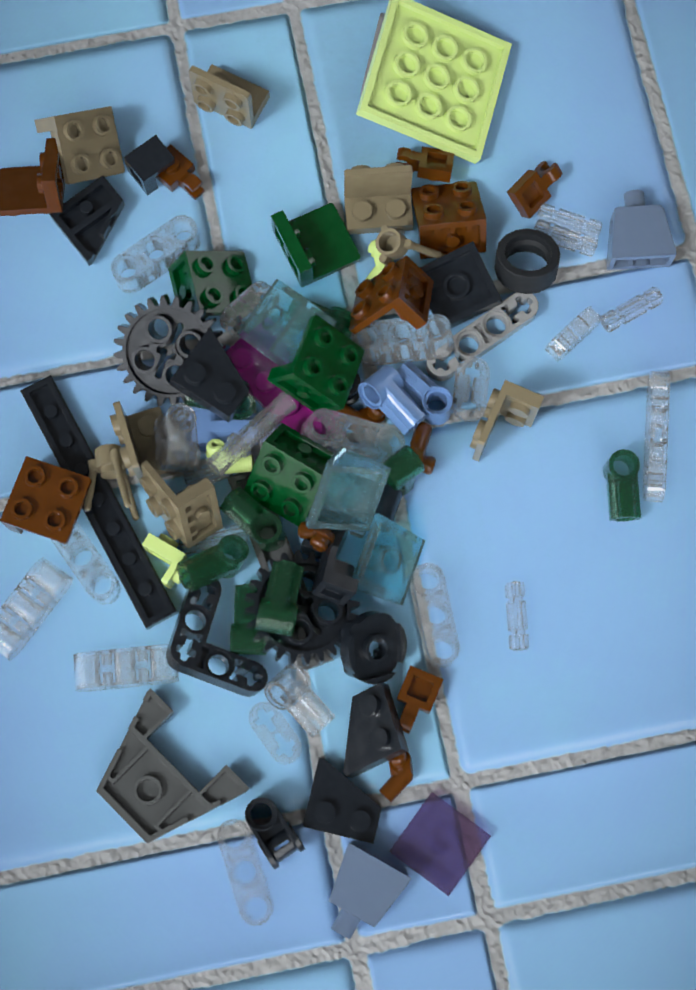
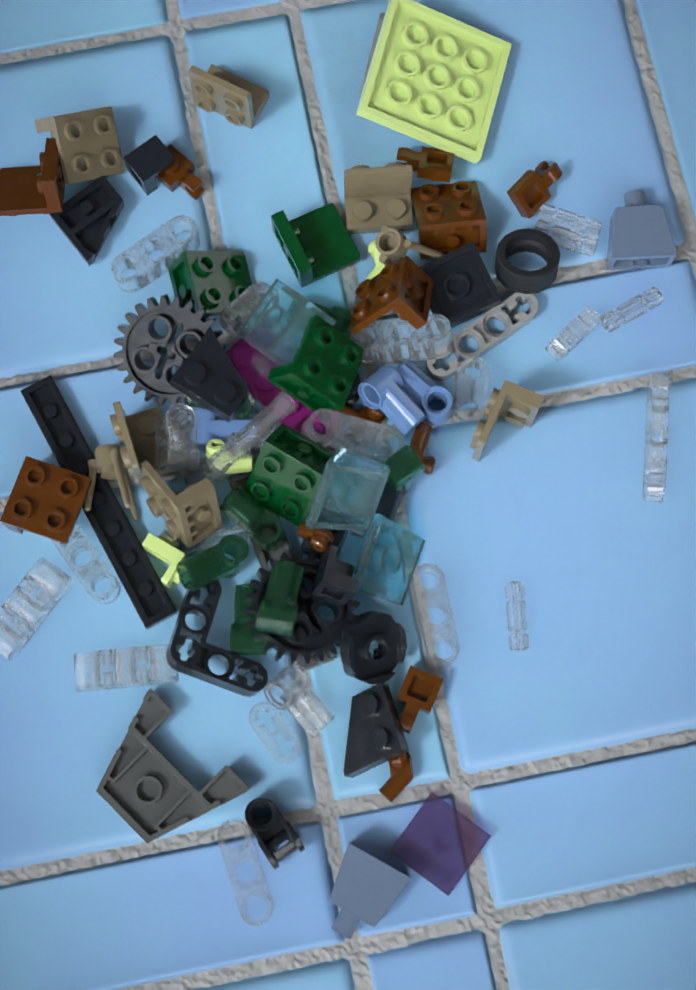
black wing [303,757,382,844] -> none
clear green piece [603,449,641,522] -> none

